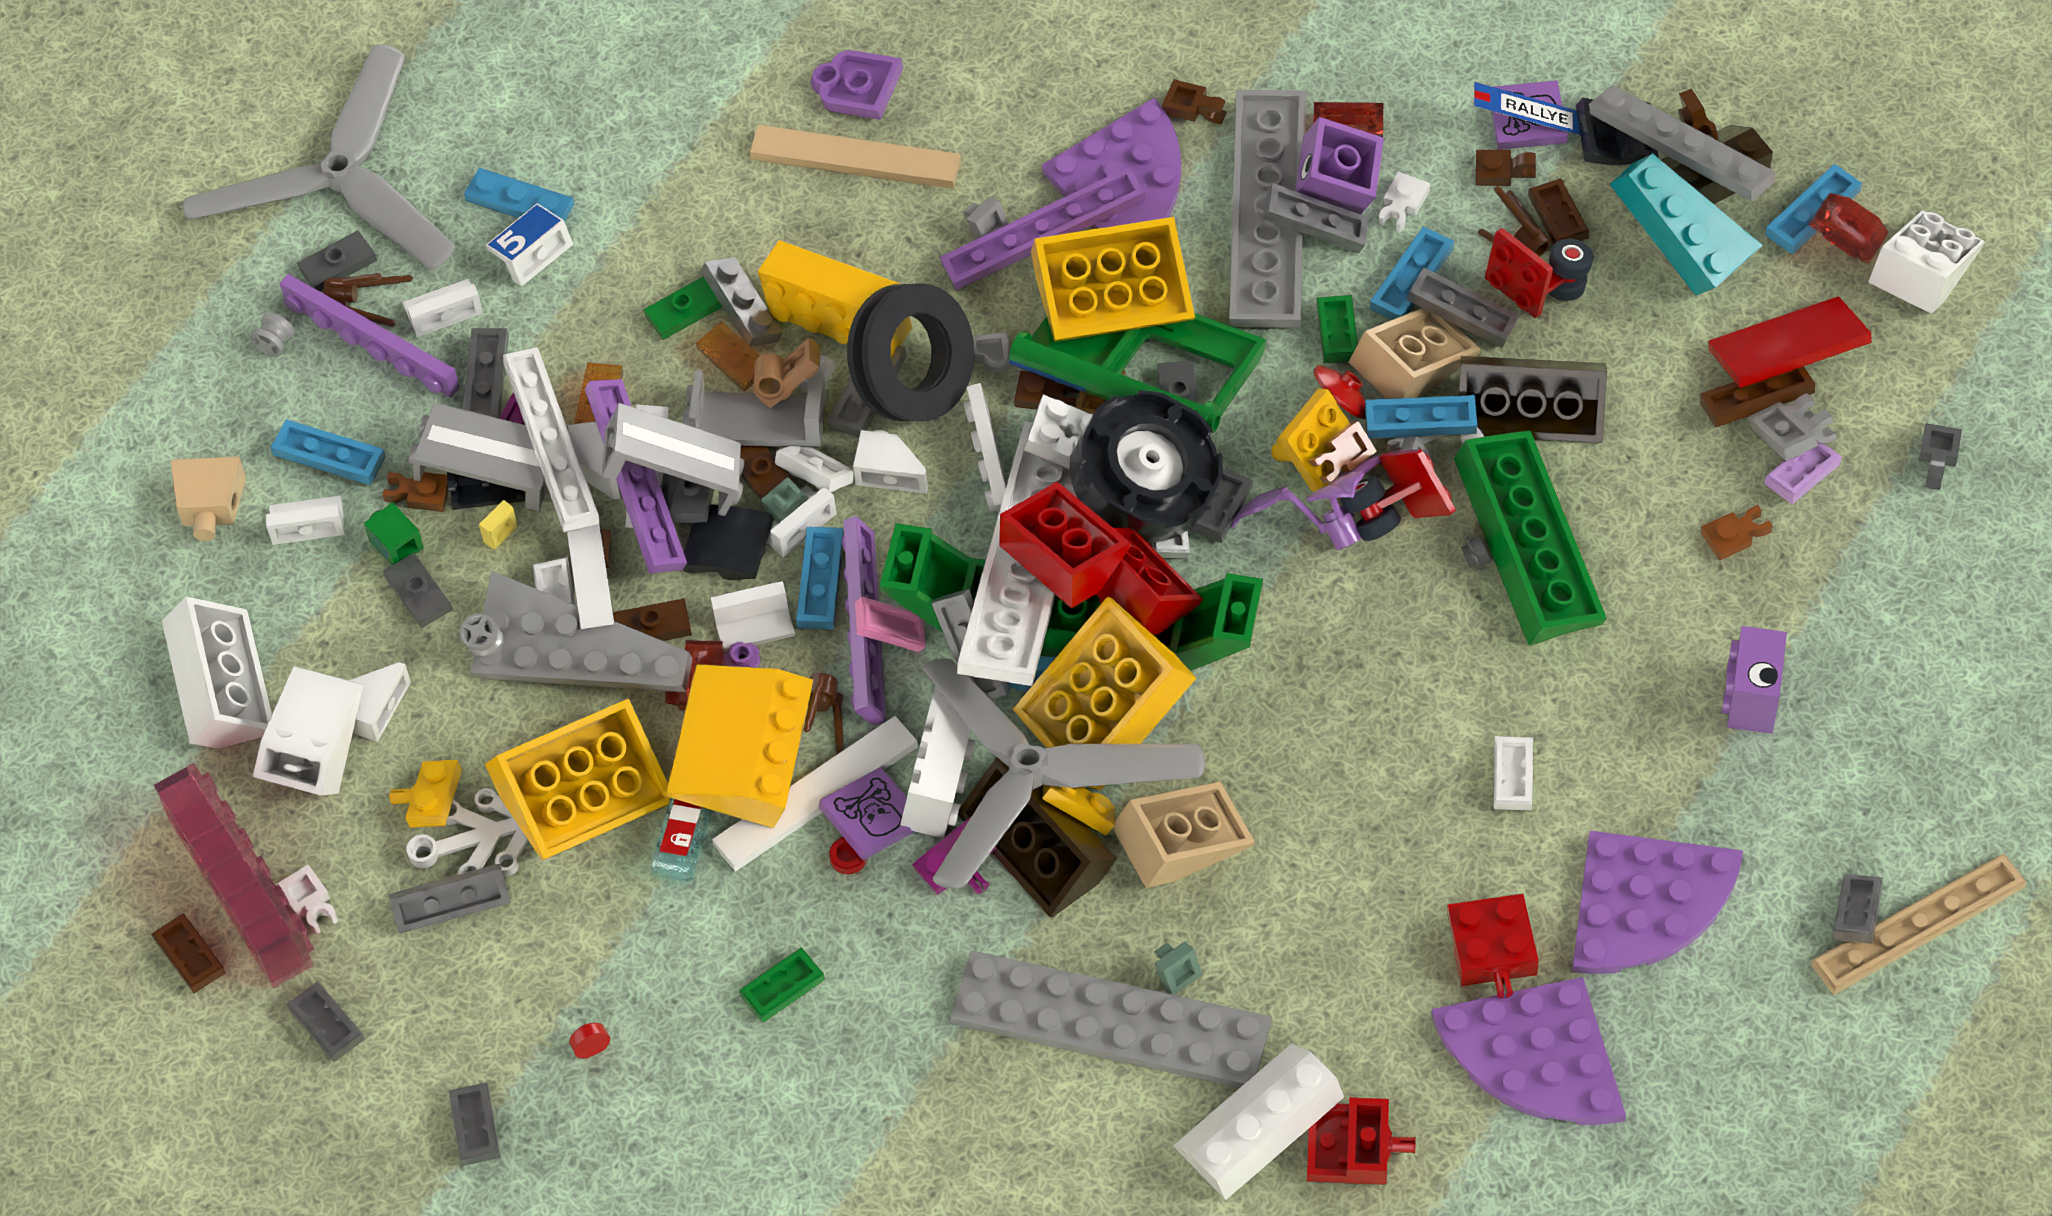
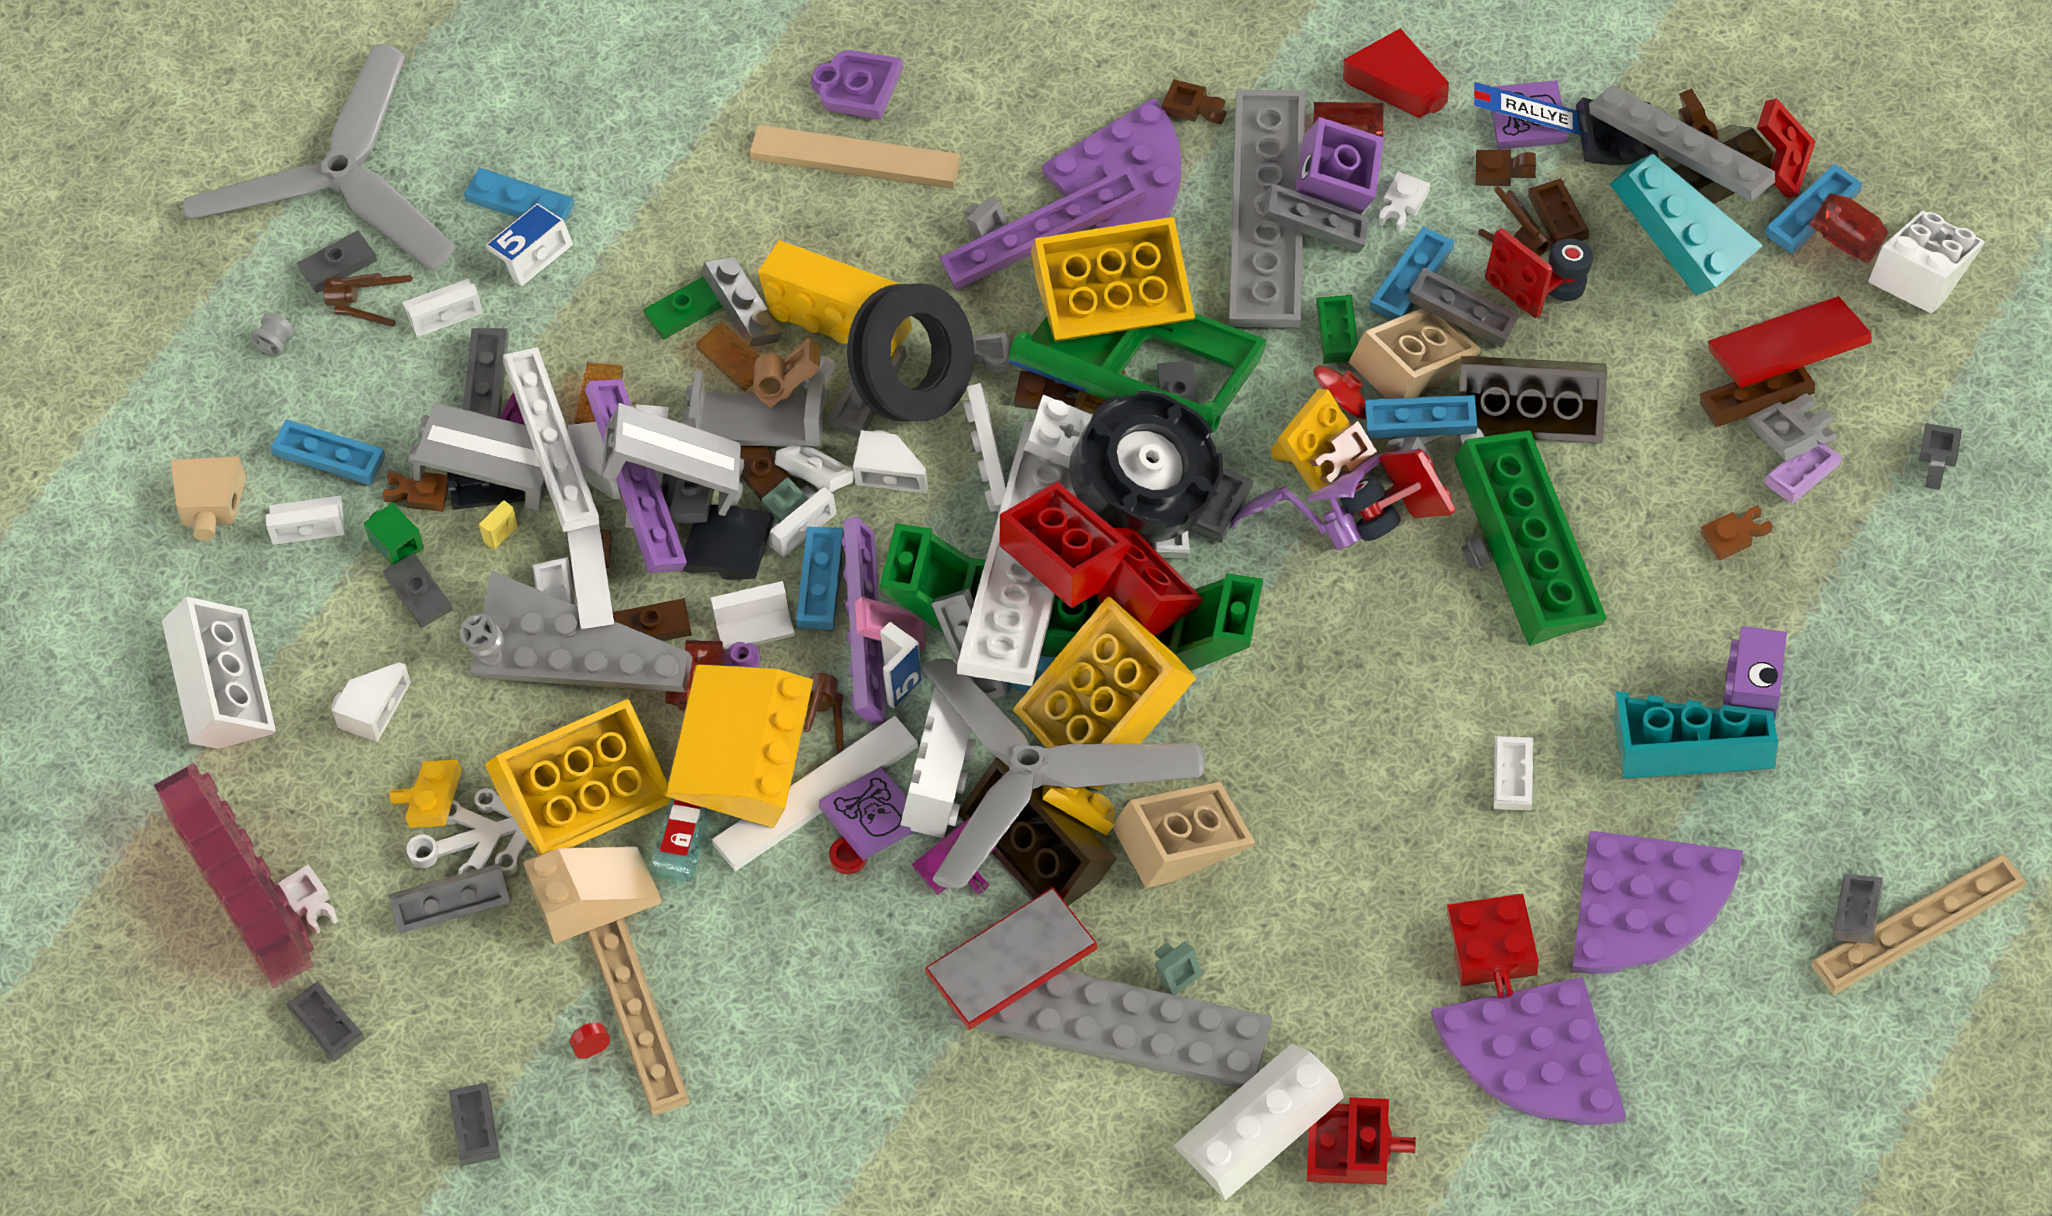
reddish brown plate [151,913,226,994] -> none
white slope [253,666,364,796] -> none
medium lavender plate [279,274,460,398] -> none
green plate [739,947,825,1023] -> none
none -> tan slope [523,847,662,944]
none -> tan tile [587,918,690,1116]
none -> panel [880,622,923,709]
none -> flat silver tile [925,887,1097,1031]
none -> red slope [1343,28,1449,118]
none -> teal wedge [1614,691,1778,779]
none -> red plate [1757,98,1816,198]

